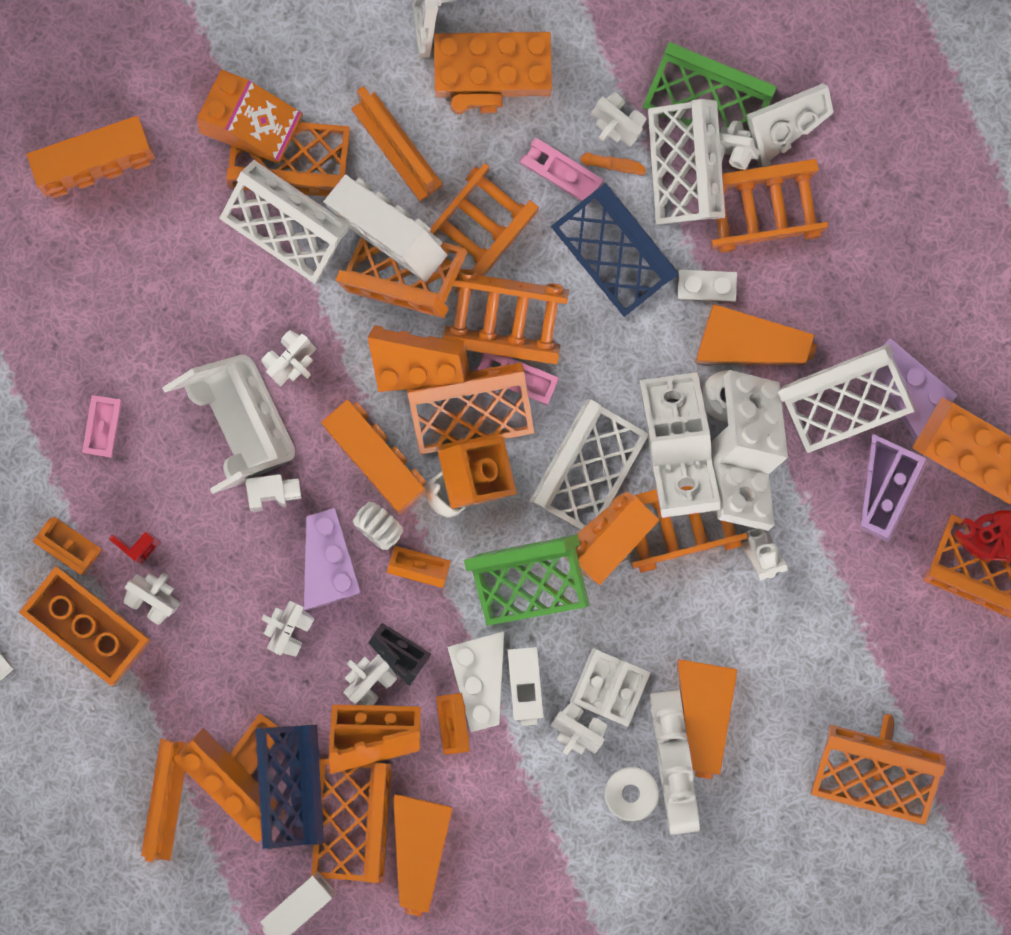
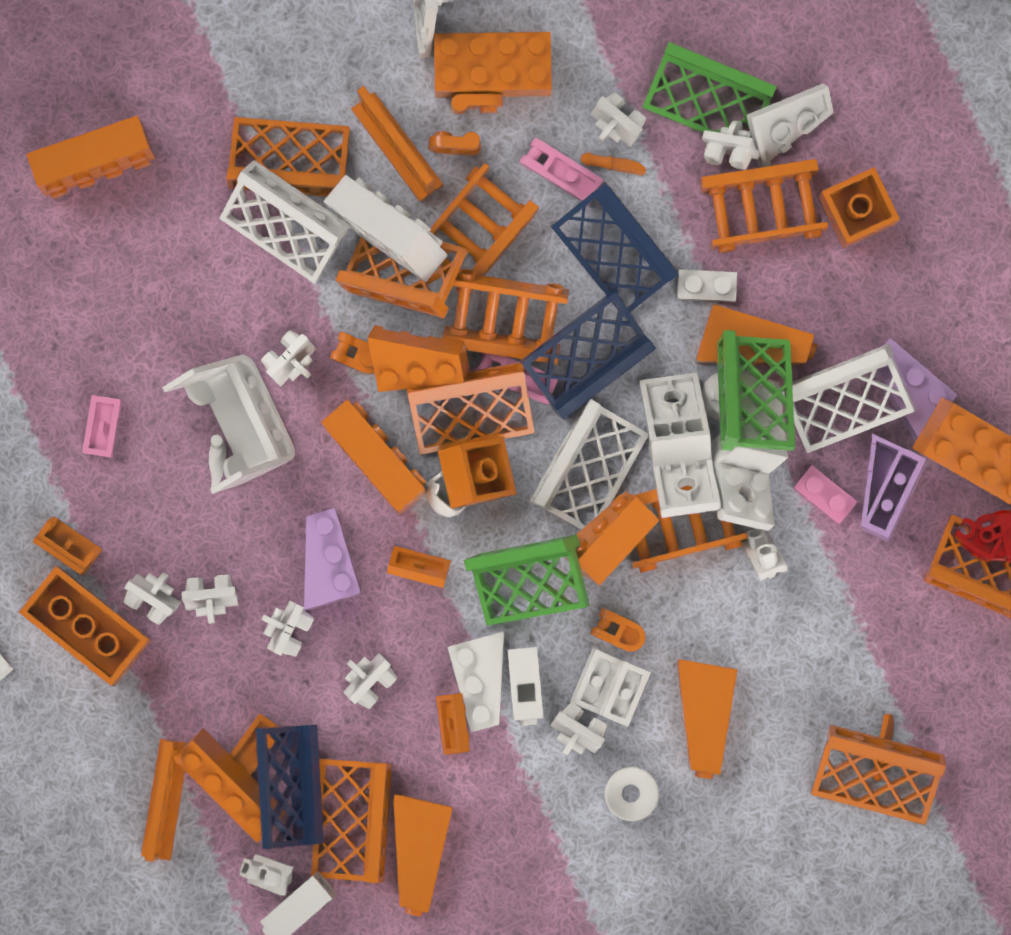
red panel [108,531,160,564] -> none
orange slope [197,69,303,164] -> none
white hips [246,474,302,512] -> none
orange wedge [329,704,421,774] -> none
white gear [353,502,404,550] -> none
black wing [368,623,431,686] -> none
white fence [648,99,725,225] -> none
white piece [650,690,700,835] -> none
none -> white hips [182,574,238,624]
none -> white bar [209,434,226,488]
none -> white hips [240,854,293,896]
none -> orange plate [329,331,375,375]
none -> orange plate [428,131,481,156]
none -> dark blue fence [520,290,656,419]
none -> orange plate [590,608,646,652]
none -> bright green fence [717,330,795,451]
none -> bright pink plate [793,465,858,525]
none -> orange brick [818,167,900,249]

